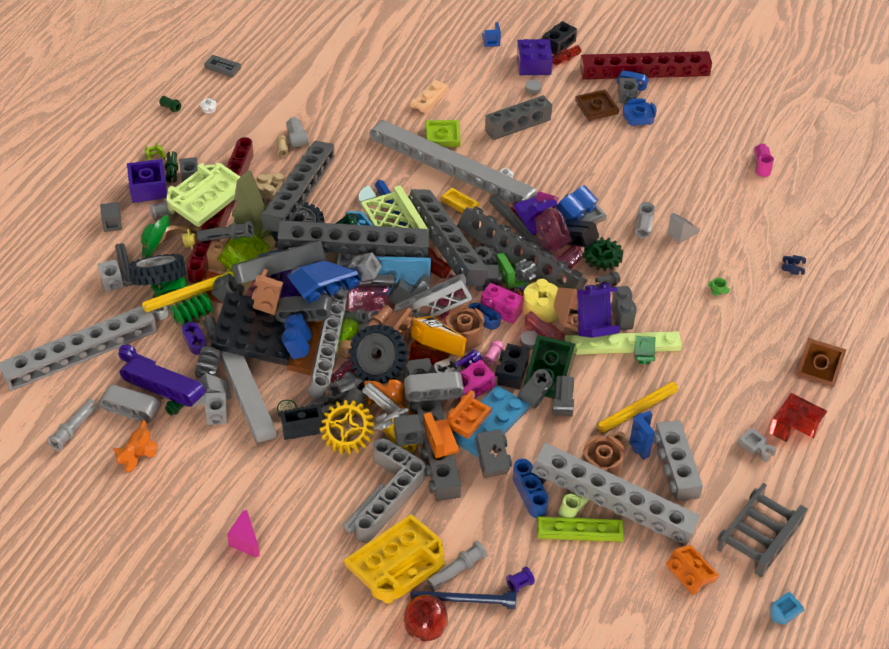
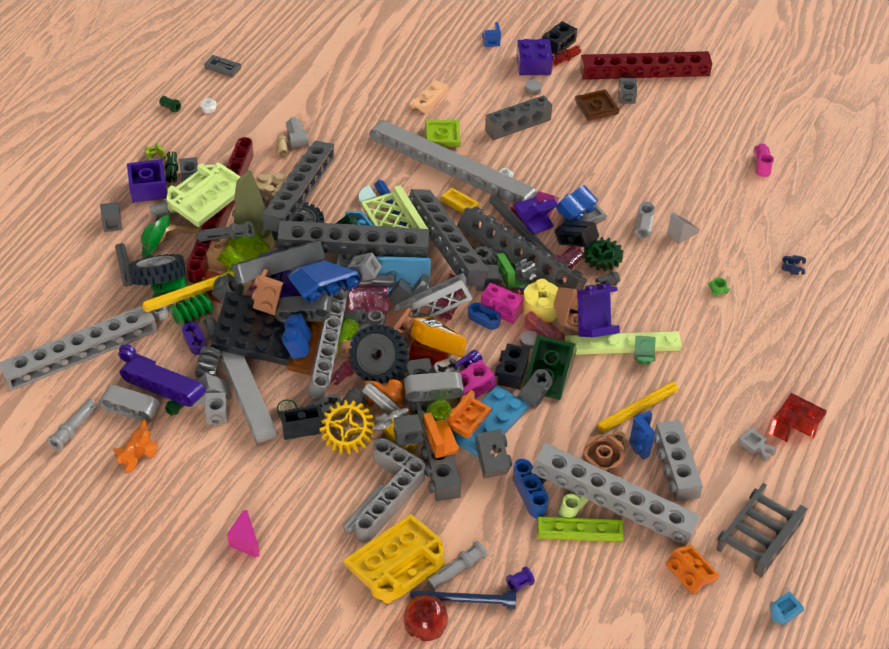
light grey brick [98,259,123,292] -> none
light yellow plate [182,229,197,250] -> none
flat silver piece [328,370,365,400] -> none
nougat pin [364,305,394,329] -> none
clear red piece [427,247,452,279] -> none
nougat brick [445,305,484,349] -> none
bright pink pin [483,340,504,365] -> none
clear pink brick [534,207,572,252] -> none
dark grey piece [552,376,574,417] -> none
dark grey brick [611,286,637,330] -> none
blue beam [617,71,649,91] -> none
blue plate [623,98,657,126] -> none
dark orange slope [796,338,847,387] -> none
none -> clear neon green cone [427,399,451,420]

